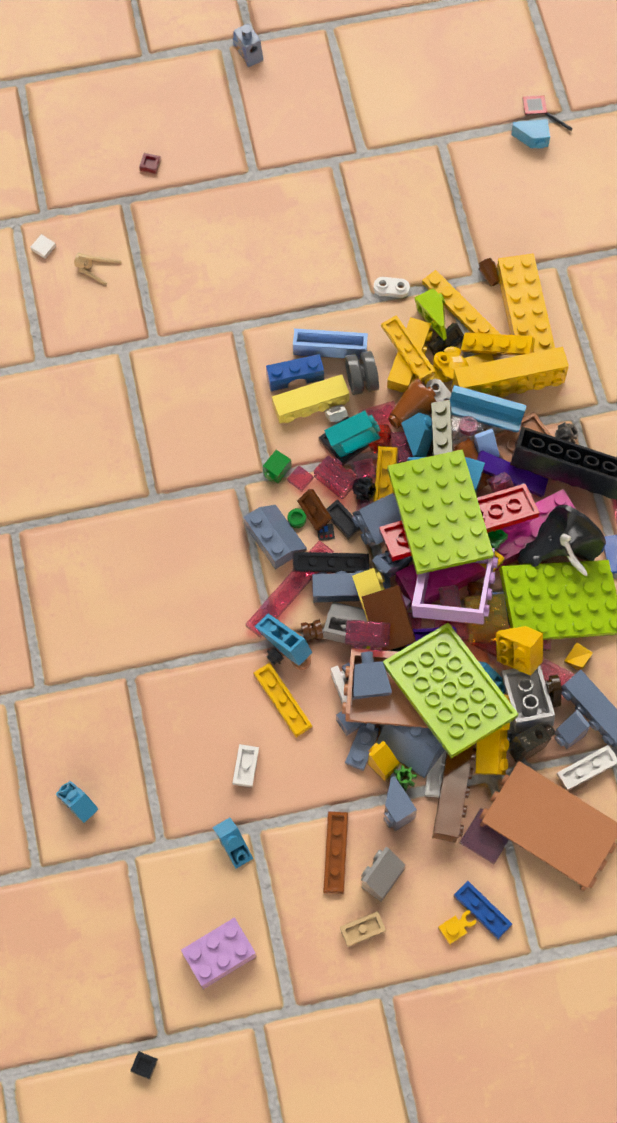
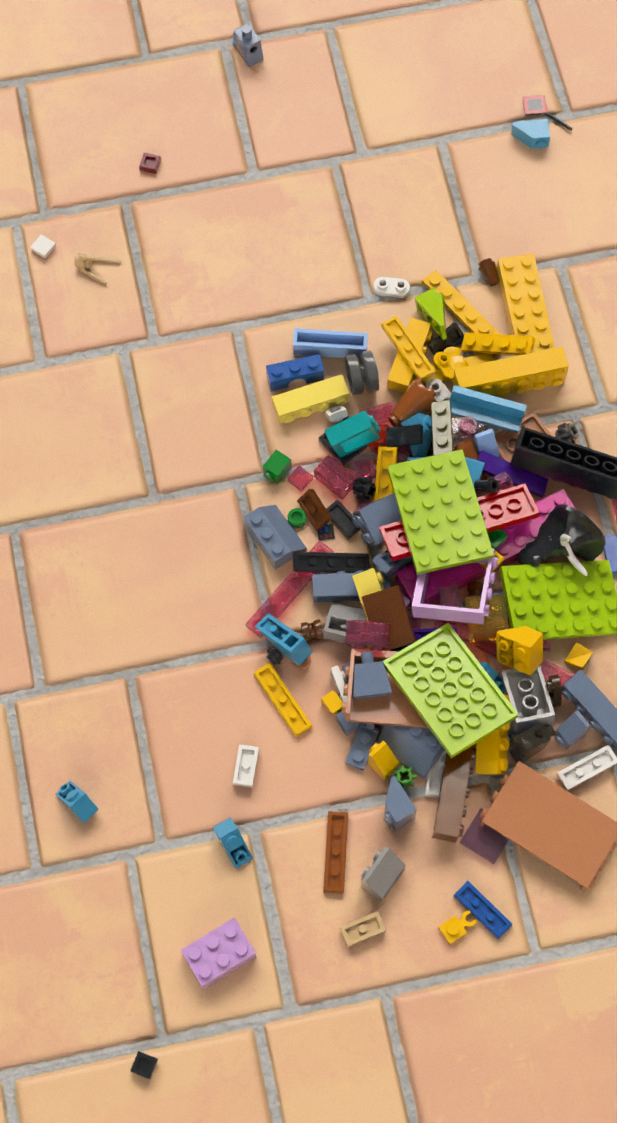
none -> yellow slope [321,690,343,714]
none -> black tile [386,424,423,447]
none -> black pin [474,478,499,493]

